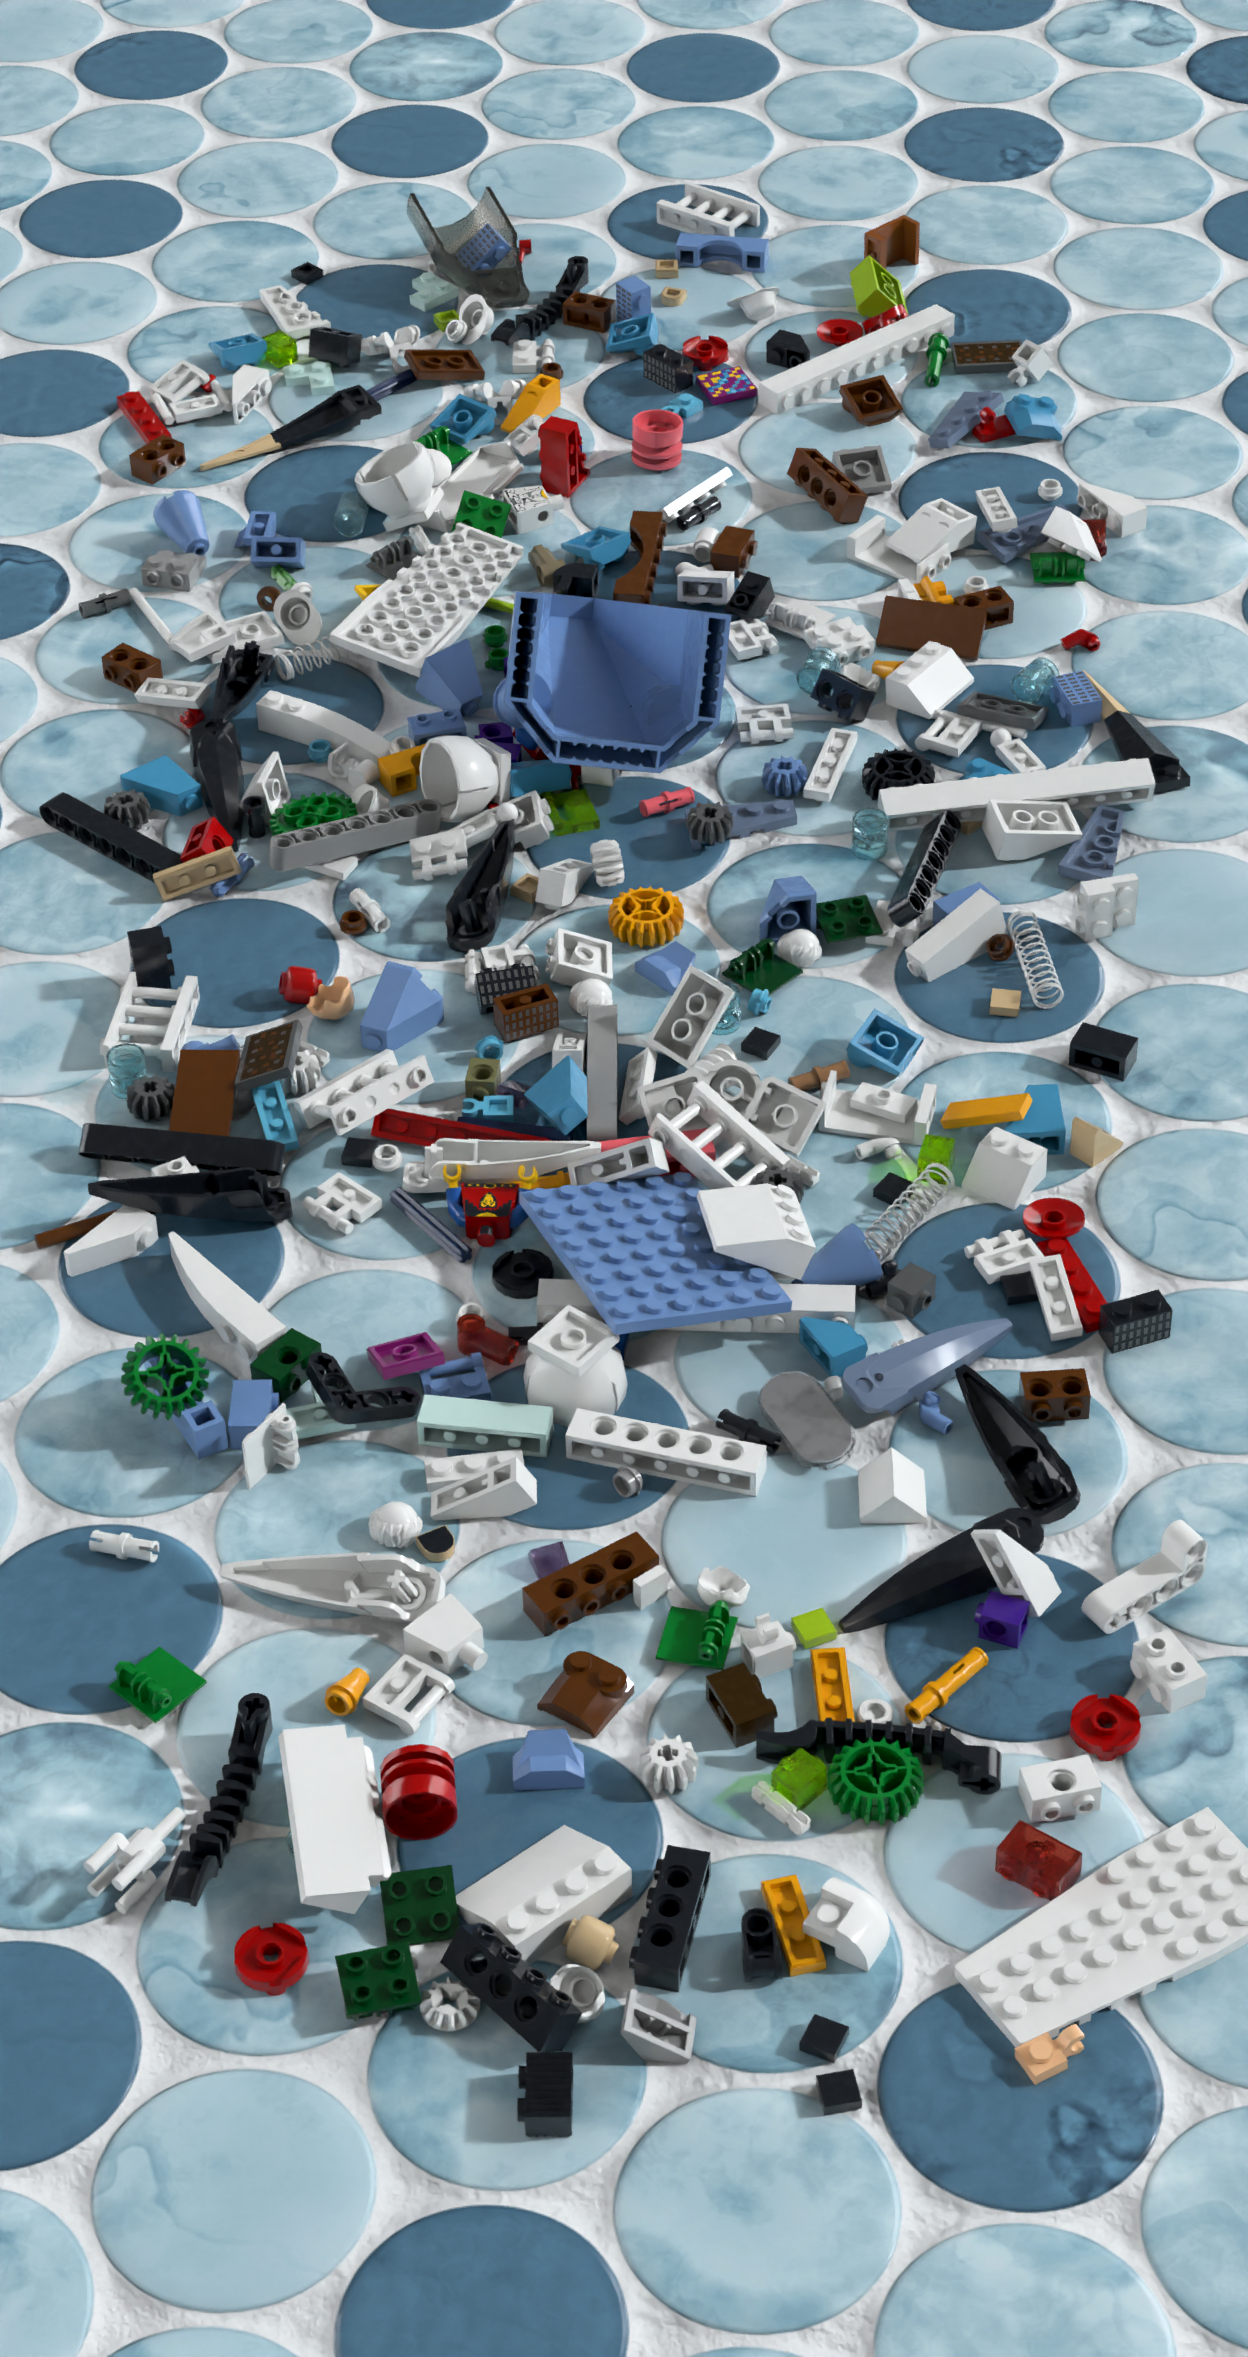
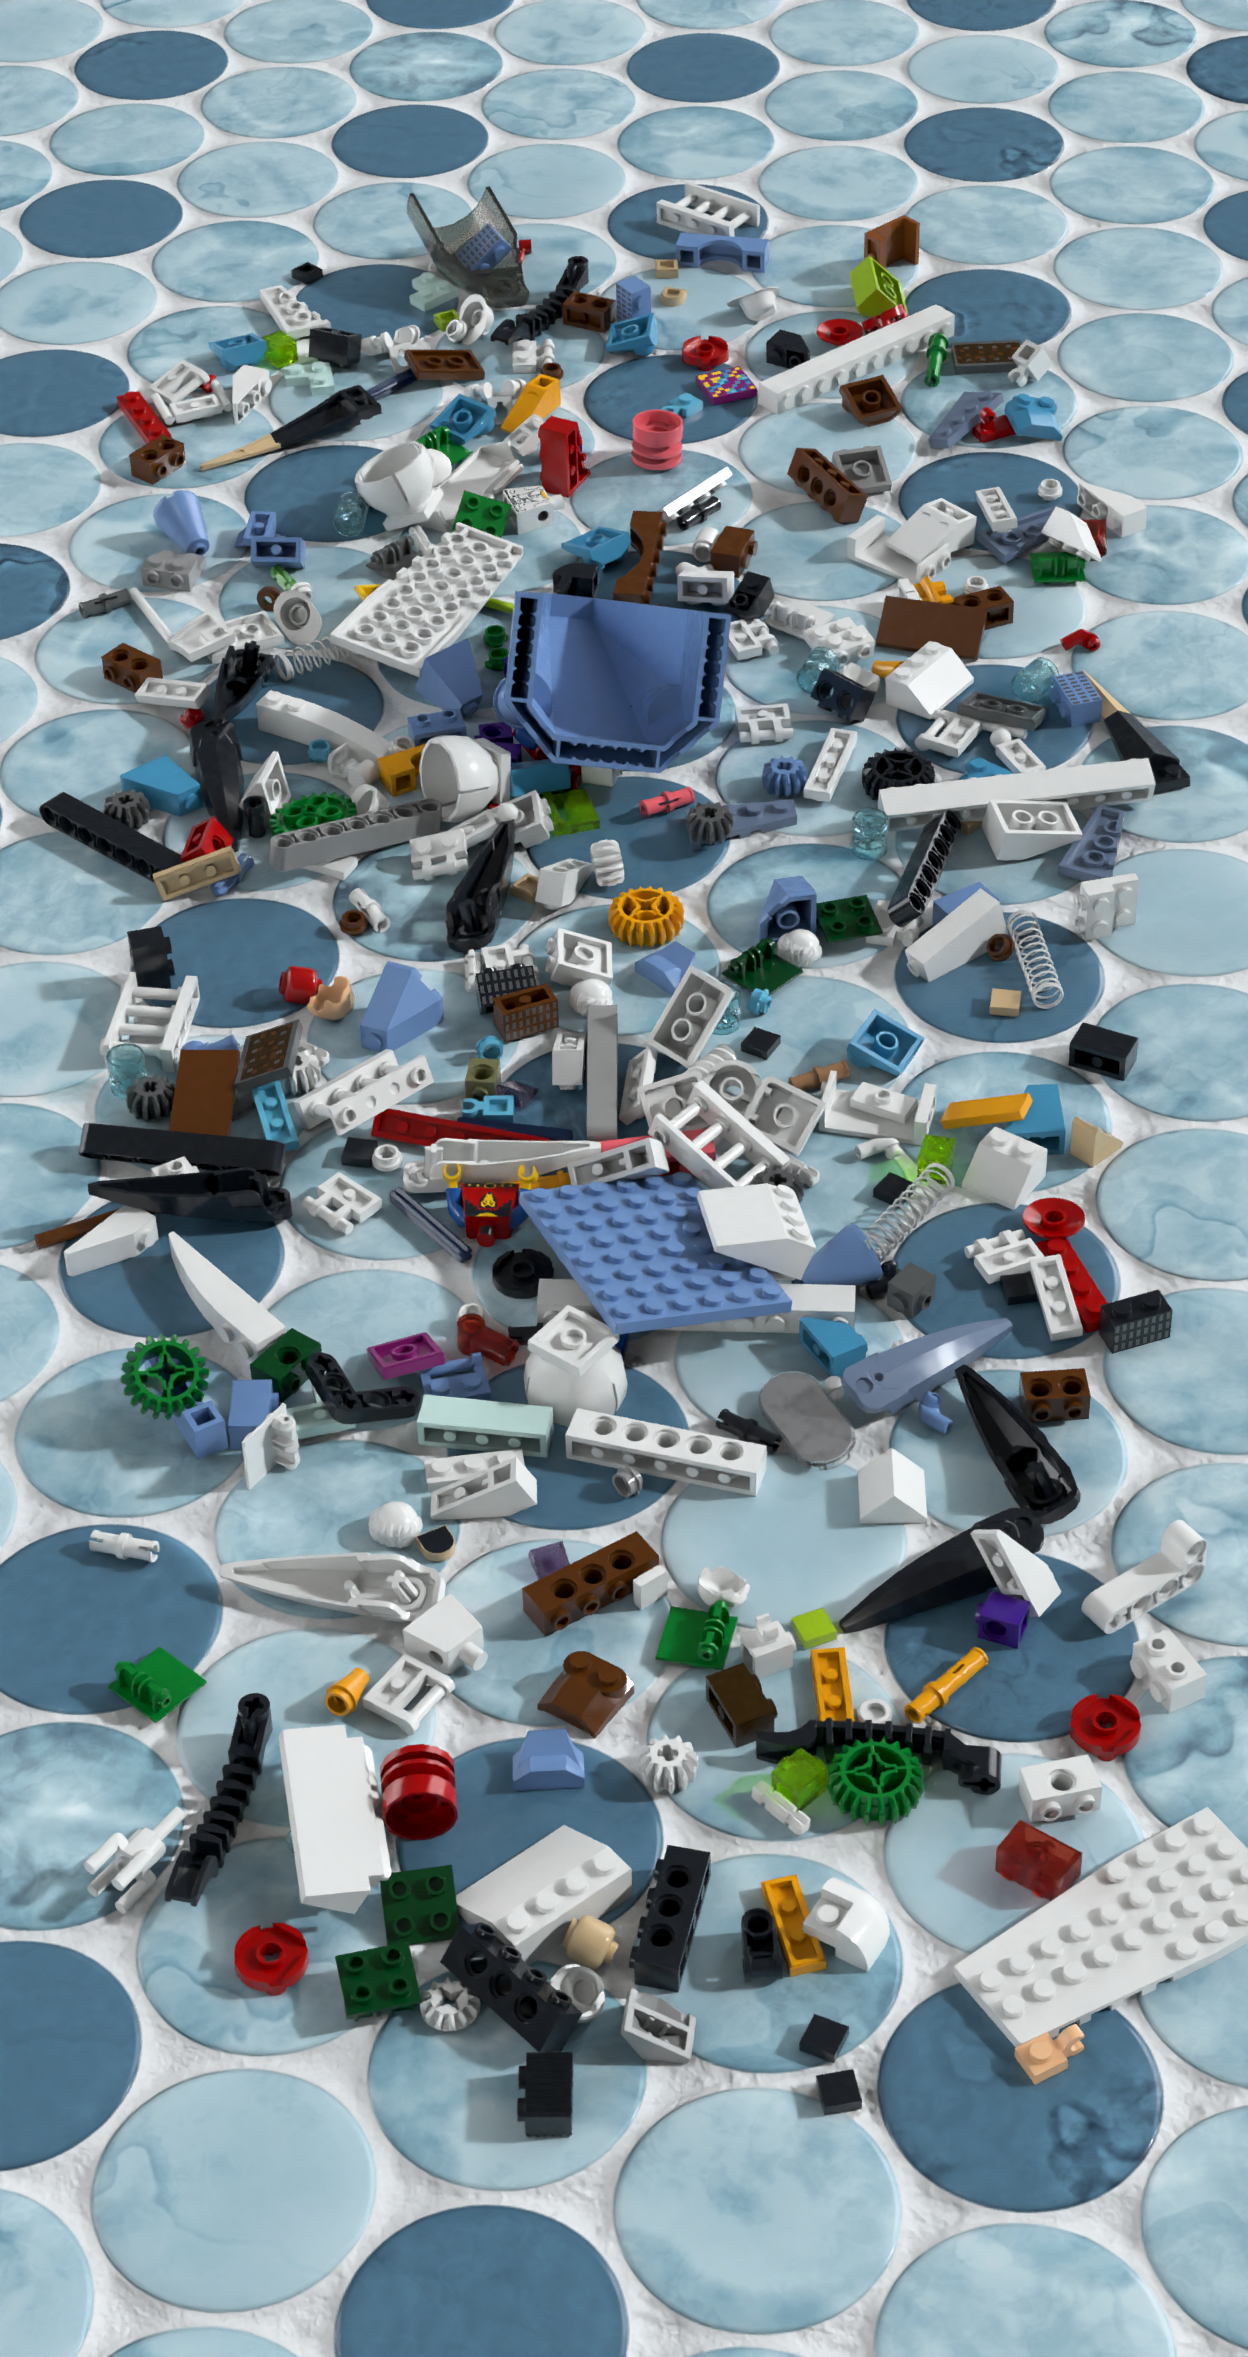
dark azure slope [524,1055,588,1136] -> none
dark tan piece [528,544,565,587] -> none
black brick [643,344,693,394] -> none

